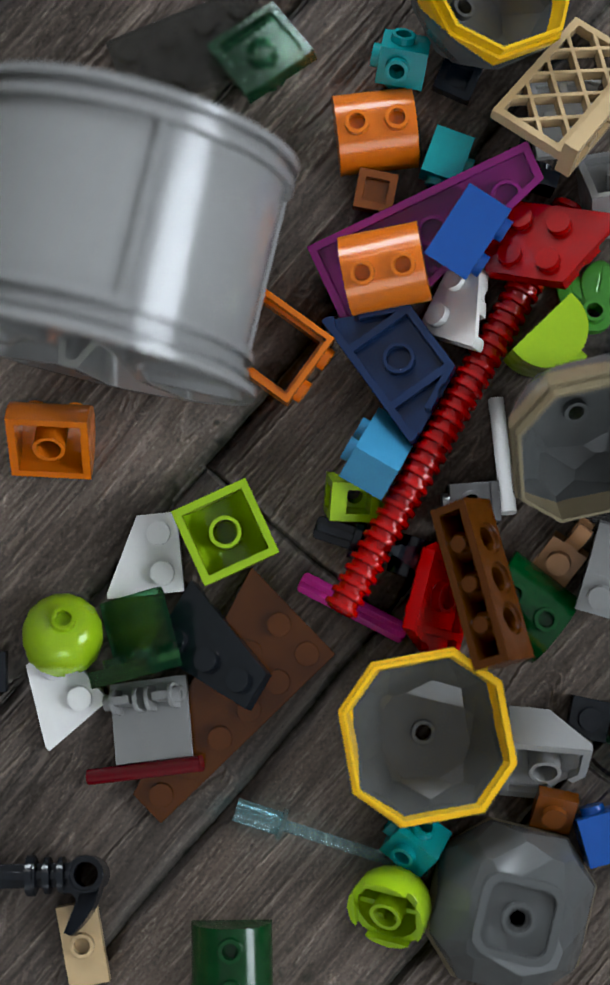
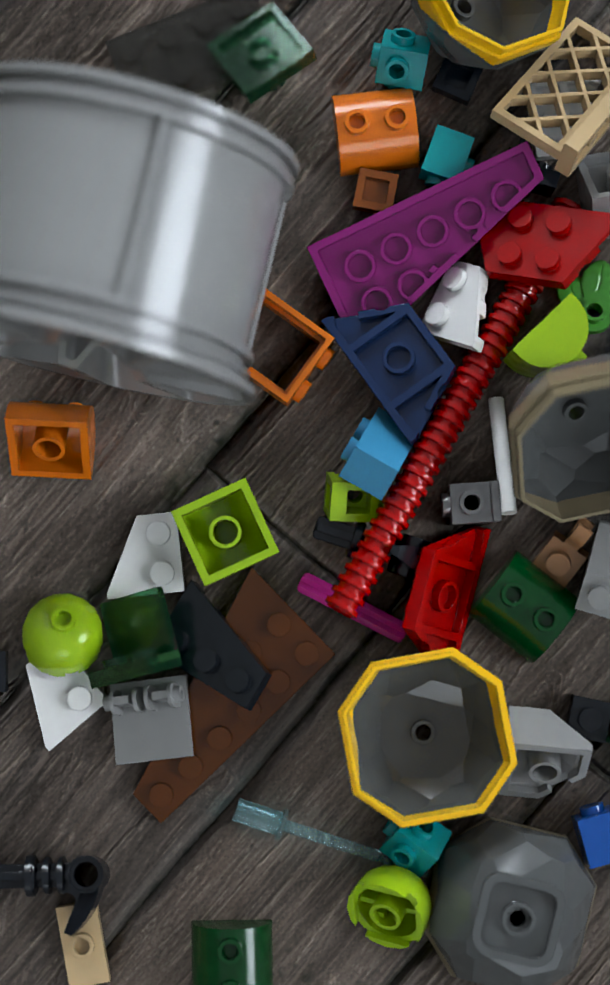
dark red bar [86,755,205,785] -> none
orange brick [337,221,433,316] -> none
blue brick [425,183,513,280] -> none
reddish brown brick [430,498,534,672] -> none
dark orange plate [529,785,579,835] -> none

